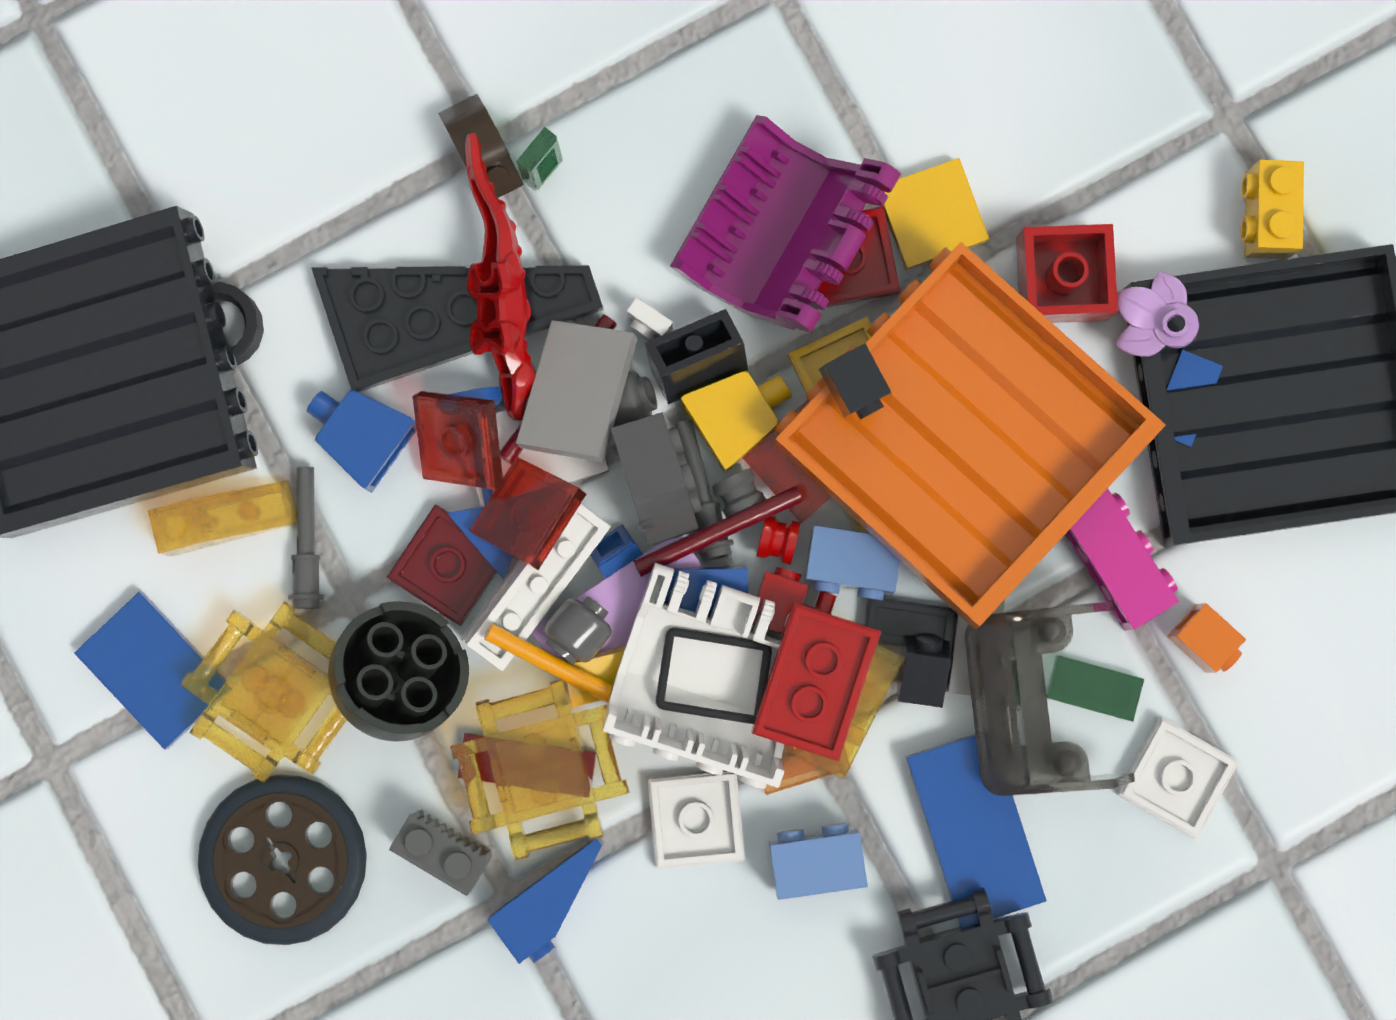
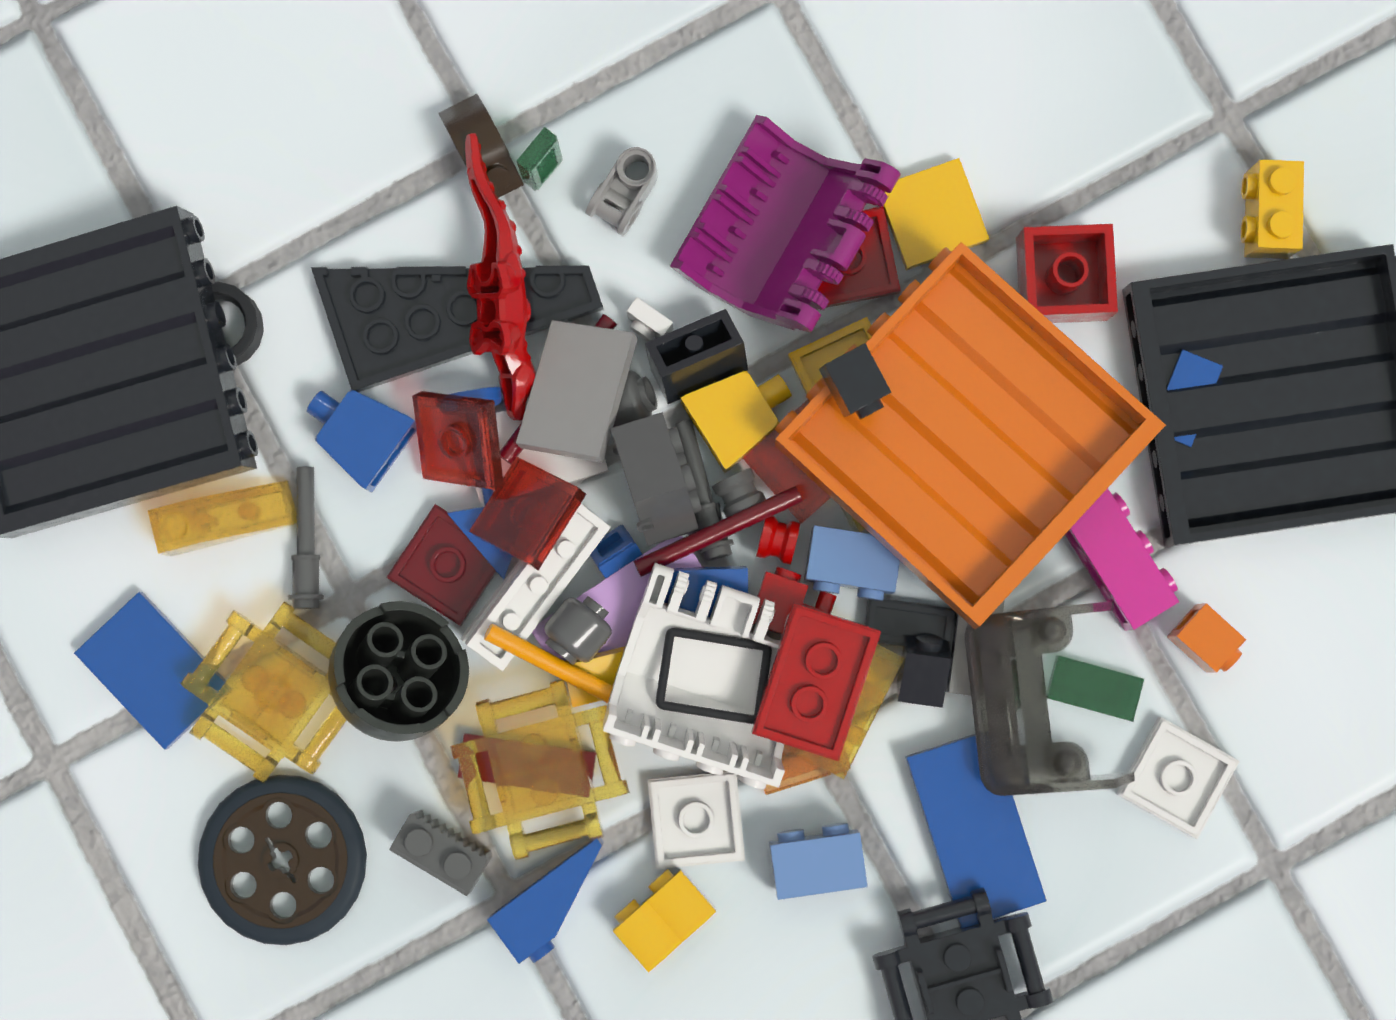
lavender plate [1116,272,1199,357] -> none
none -> light grey piece [585,147,658,236]
none -> yellow brick [613,869,716,973]

